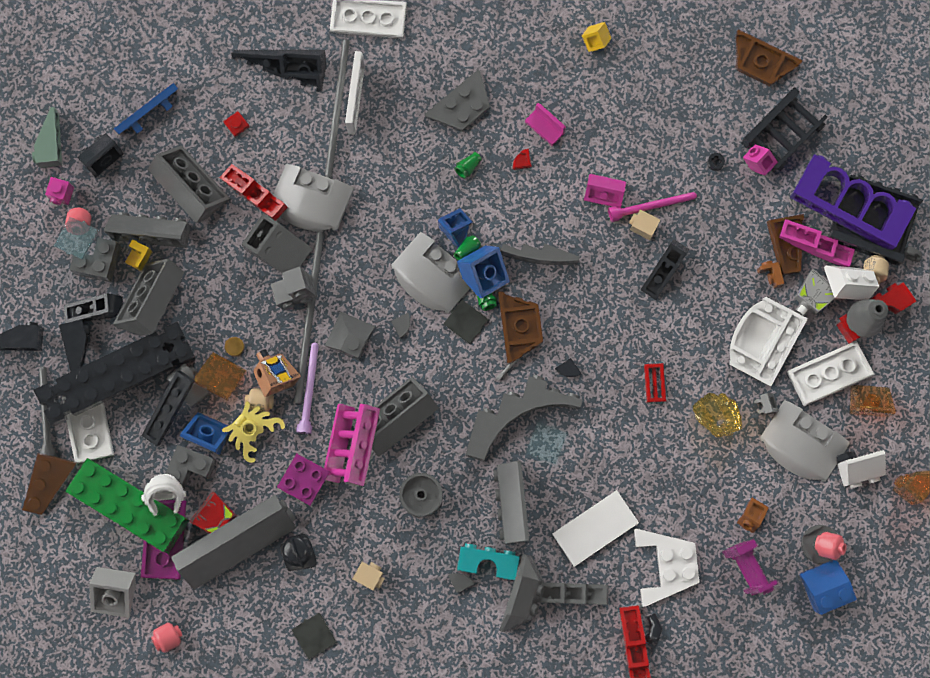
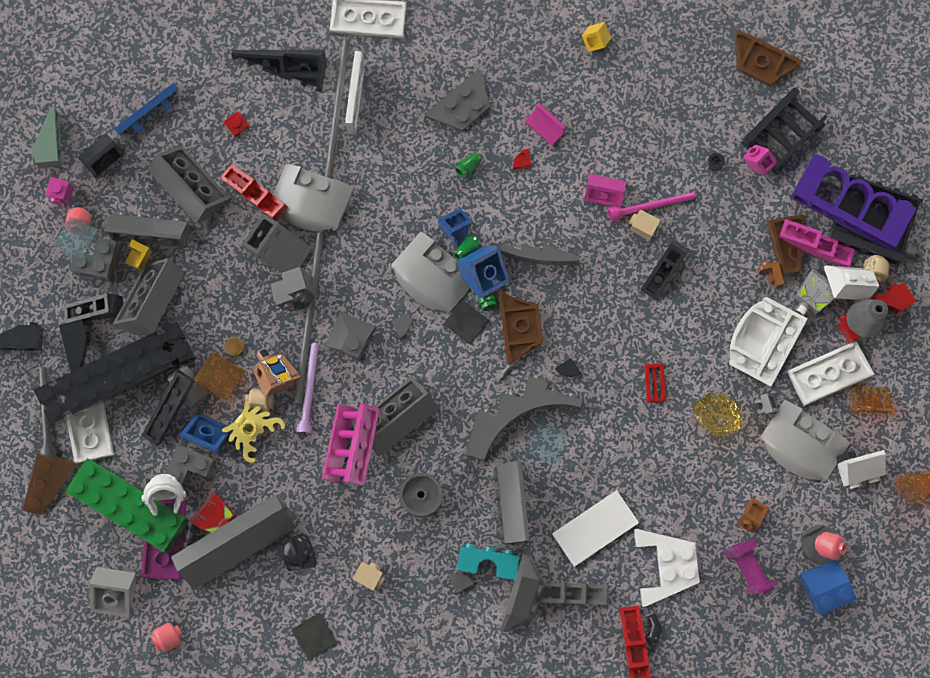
magenta hinge [277,453,330,506] -> none

